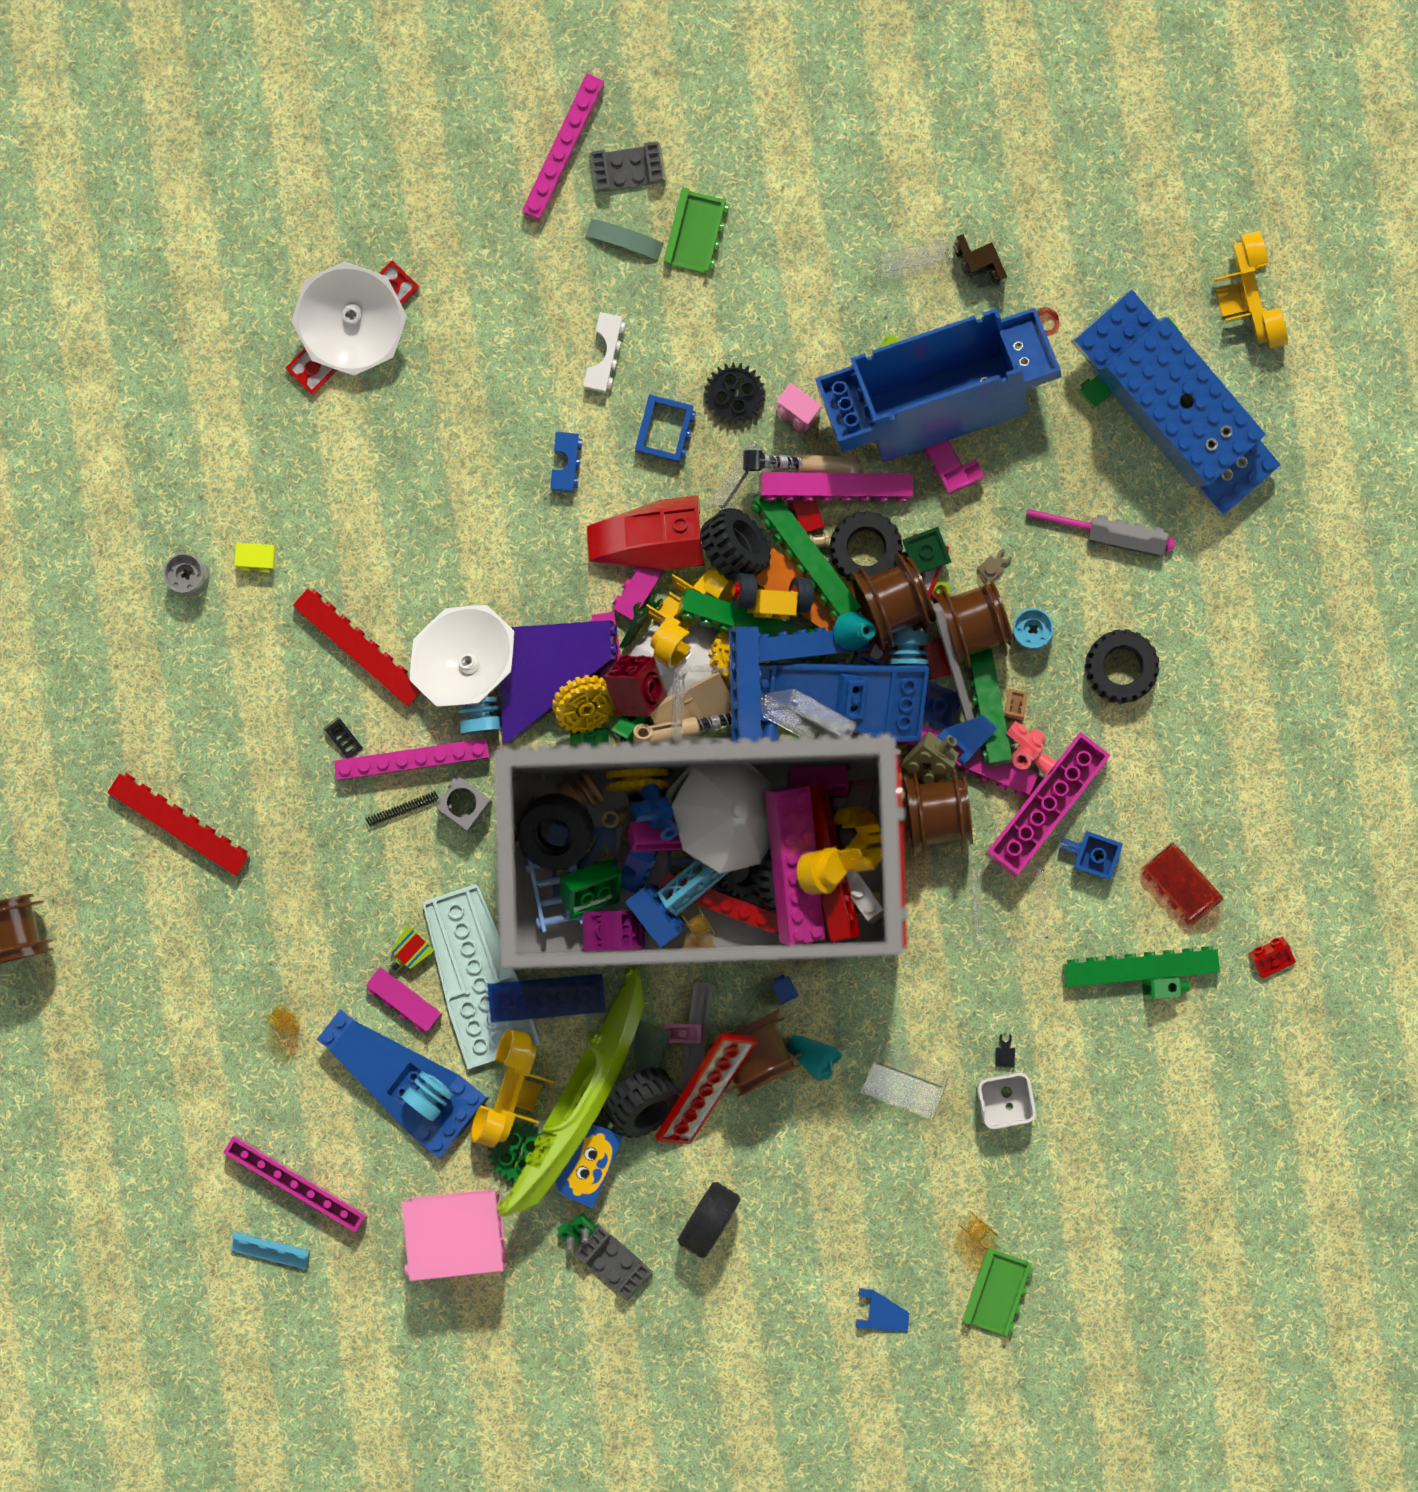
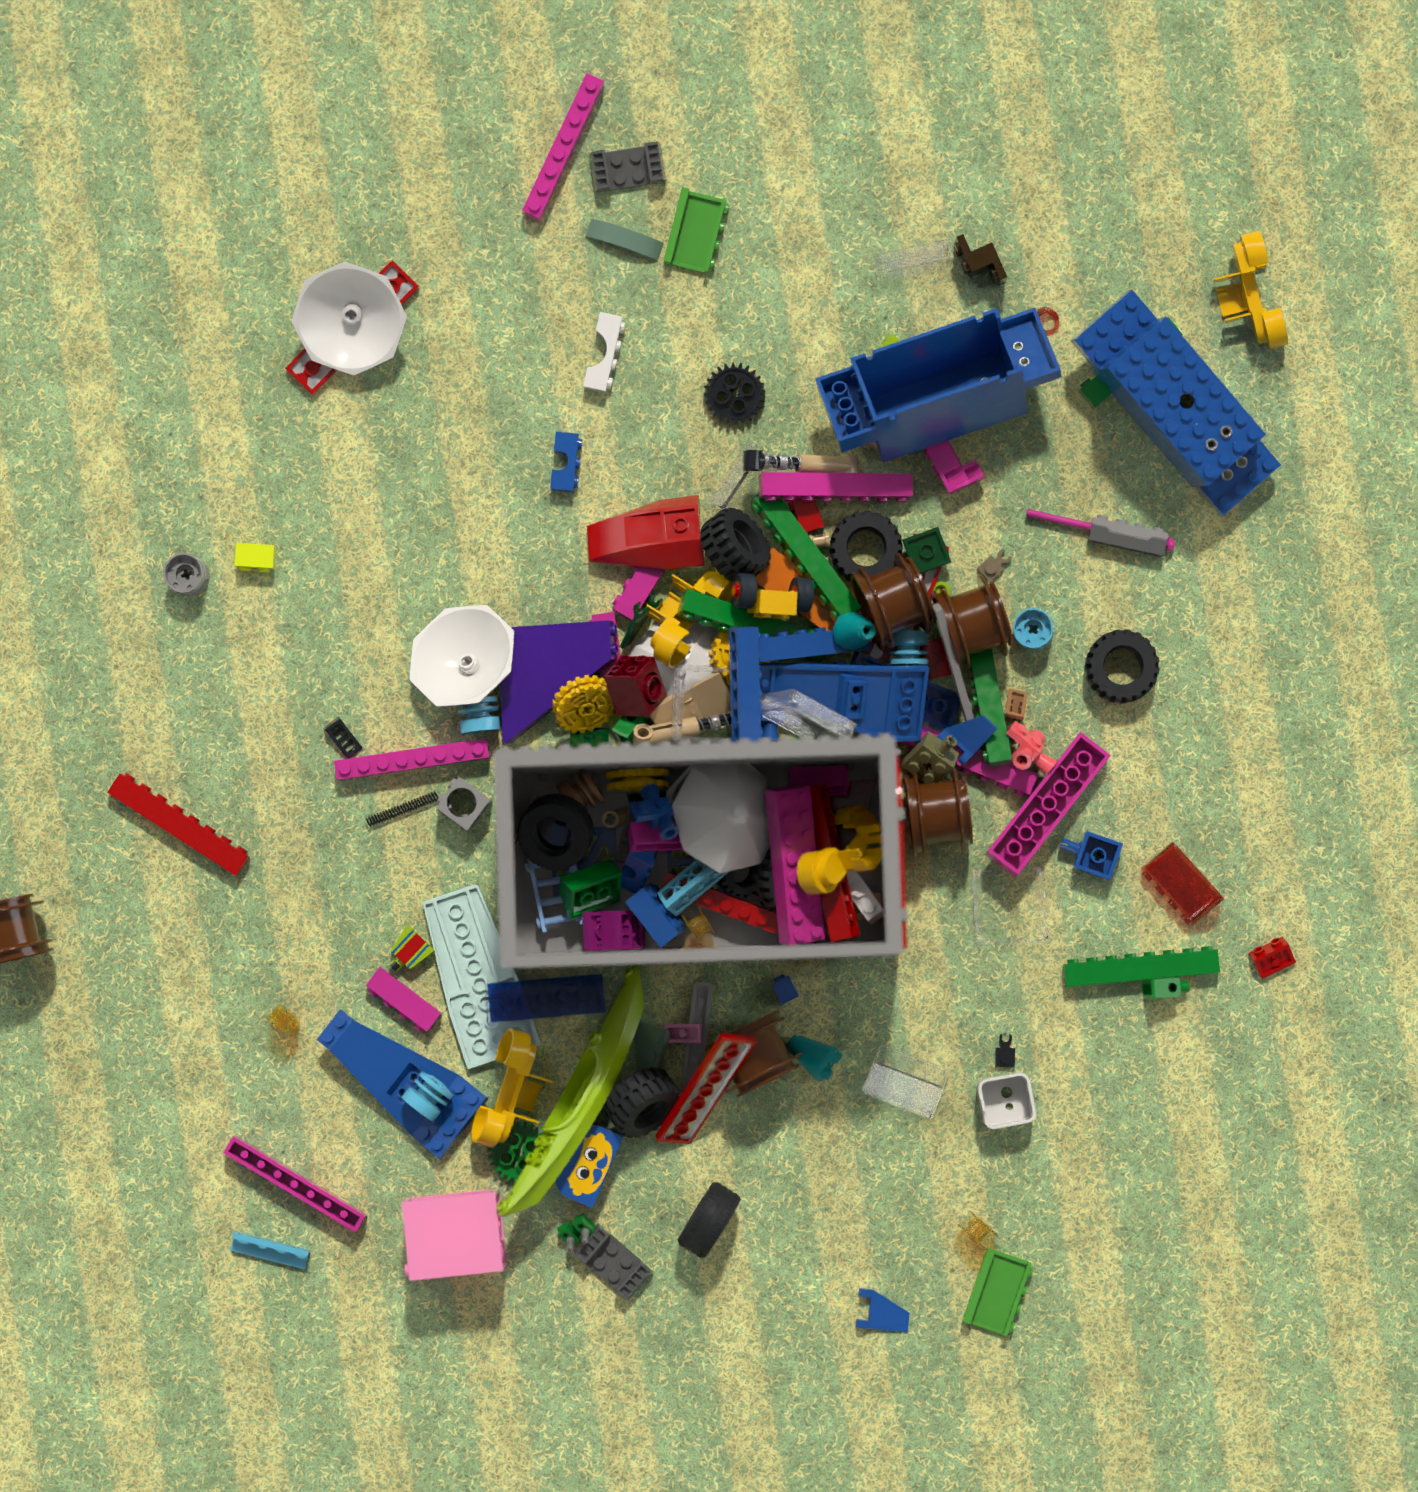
red brick [292,588,422,707] -> none
blue window [635,394,696,463] -> none
bright pink brick [776,383,822,434] -> none

